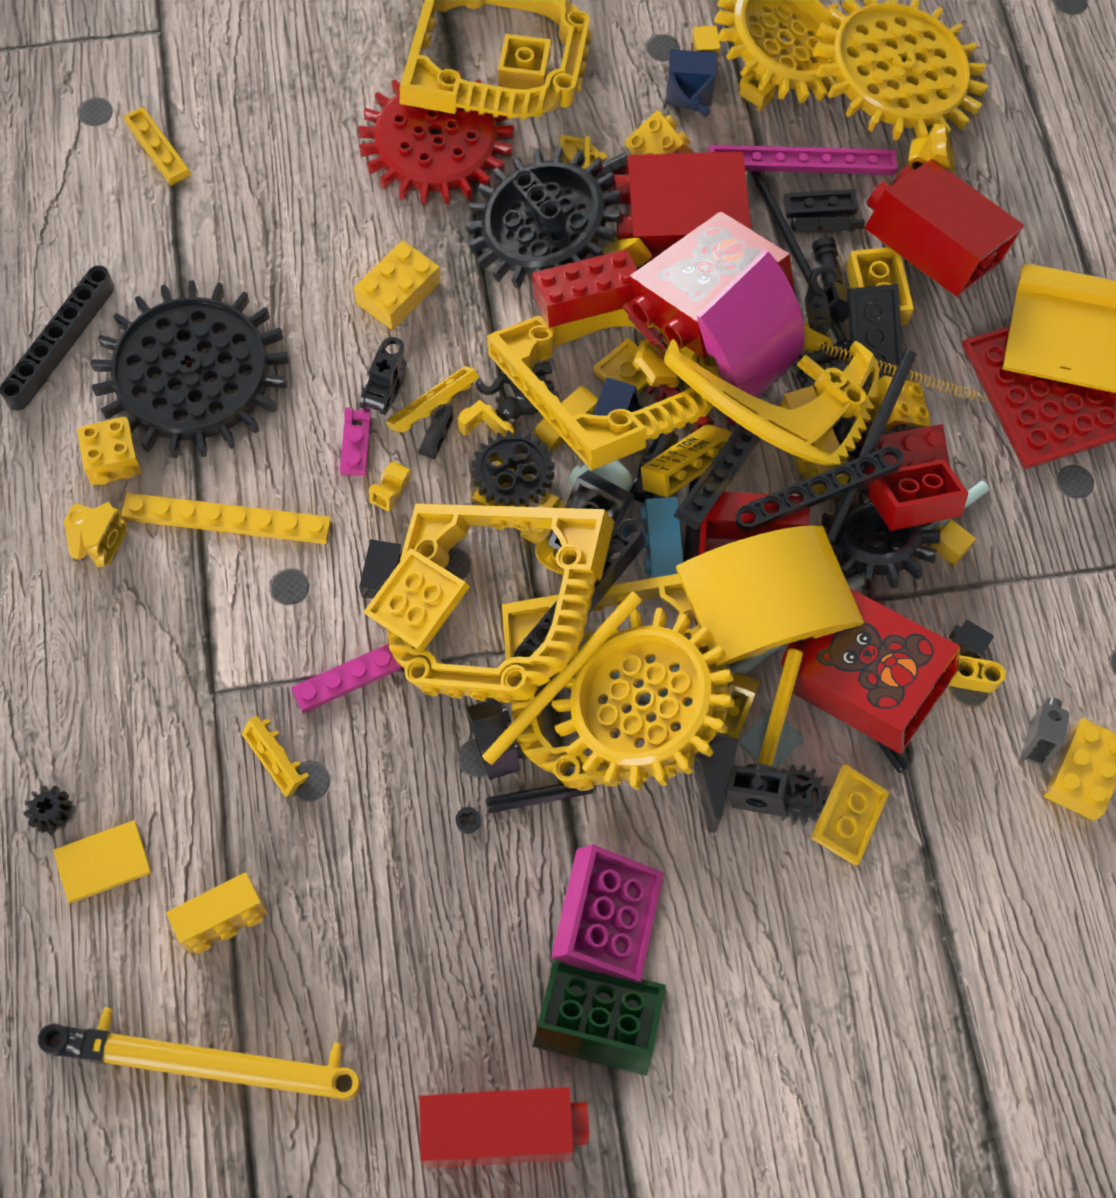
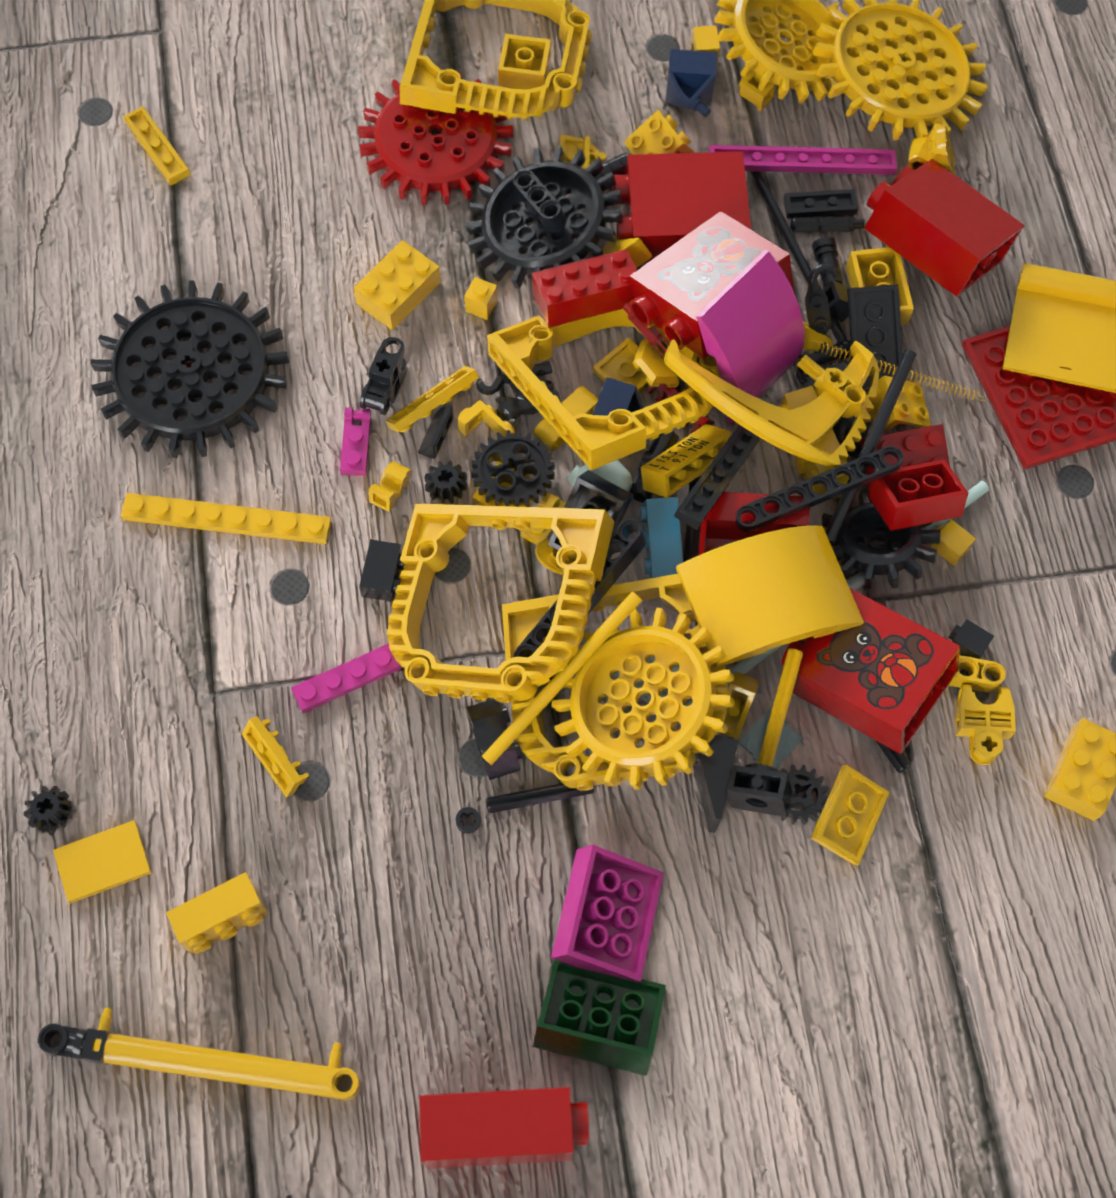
black beam [0,265,115,411] -> none
yellow piece [64,501,127,568] -> none
yellow bracket [77,417,143,486] -> none
yellow plate [363,548,470,653] -> none
dark grey torso [1020,697,1070,767] -> none
none -> black gear [424,460,468,504]
none -> yellow brick [464,277,498,320]
none -> yellow piece [955,684,1016,766]

